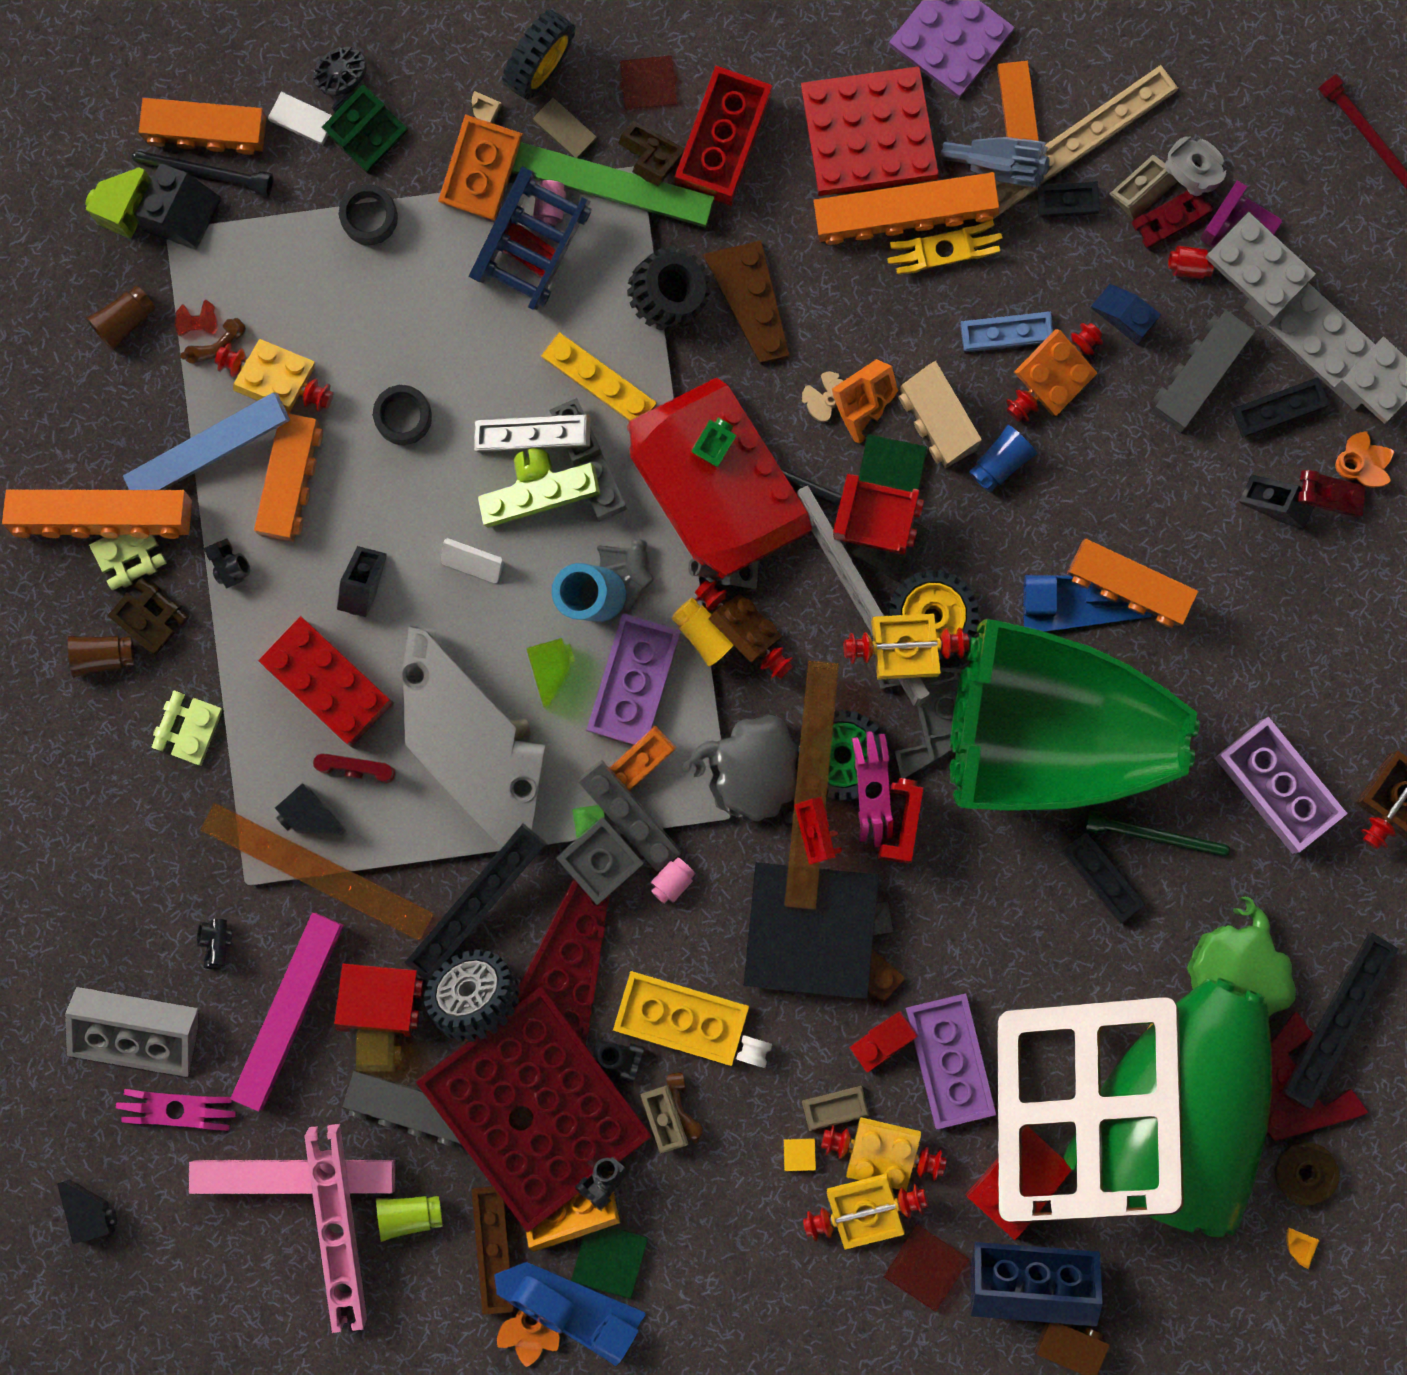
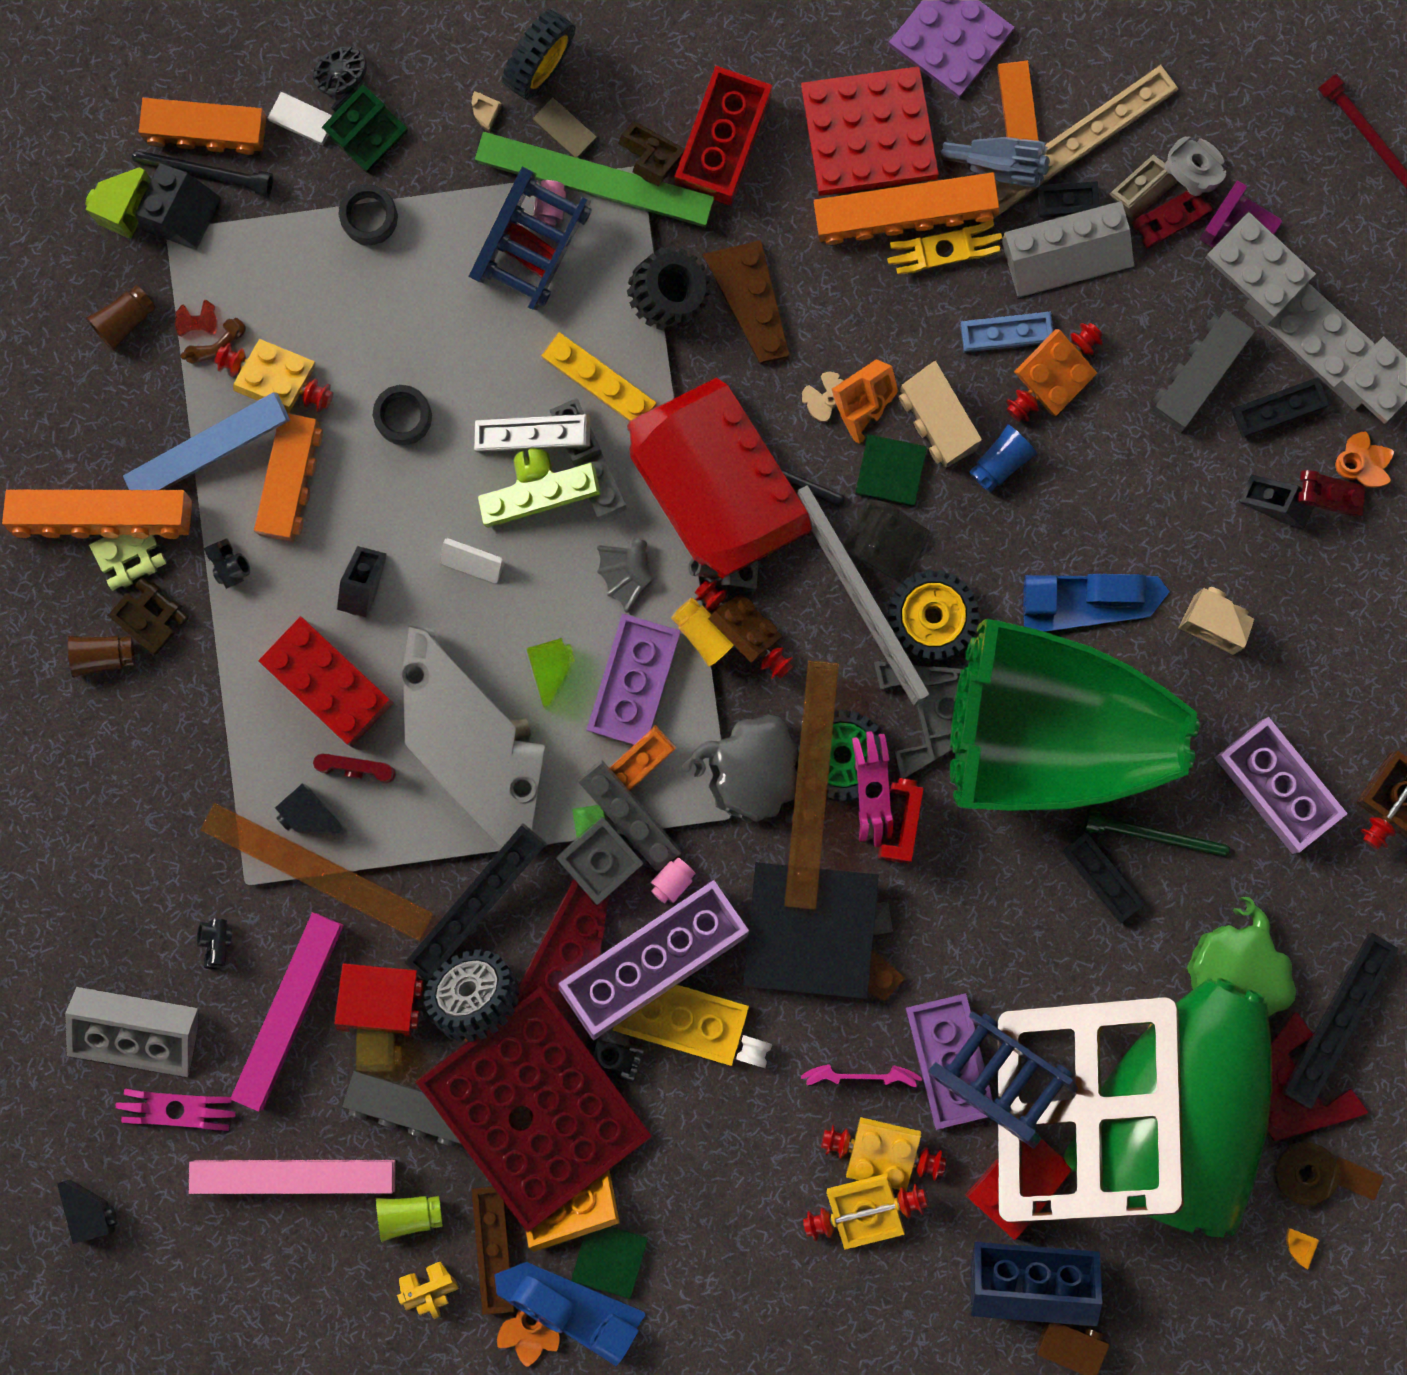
yellowish green plate [151,691,223,766] -> none
bright pink piece [304,1124,367,1333] -> none
orange tile [438,114,524,221] -> none
dark azure piece [551,563,626,622] -> none
black plate [575,1157,628,1211] -> none
clear red piece [619,55,677,110] -> none
dark tan slope [640,1085,688,1154] -> none
reddish brown piece [667,1072,703,1143] -> none
green bracket [691,417,736,467] -> none
yellow tile [784,1138,816,1171] -> none
red plate [794,797,842,865] -> none
dark tan tile [801,1085,869,1131] -> none
red panel [833,474,924,555] -> none
yellow plate [843,614,969,680] -> none
red slope [849,1011,918,1073] -> none
clear red tile [883,1224,969,1312] -> none
orange brick [1067,539,1198,628] -> none
dark blue slope [1090,284,1161,345] -> none
red brick [1168,246,1214,279] -> none
none -> yellow hips [397,1262,459,1319]
none -> lavender brick [558,880,749,1040]
none -> dark pink piece [801,1064,922,1087]
none -> dark blue fence [928,1011,1078,1149]
none -> light grey slope [1001,201,1134,298]
none -> tan slope [1179,587,1254,655]
none -> reddish brown sticker [1336,1157,1384,1201]

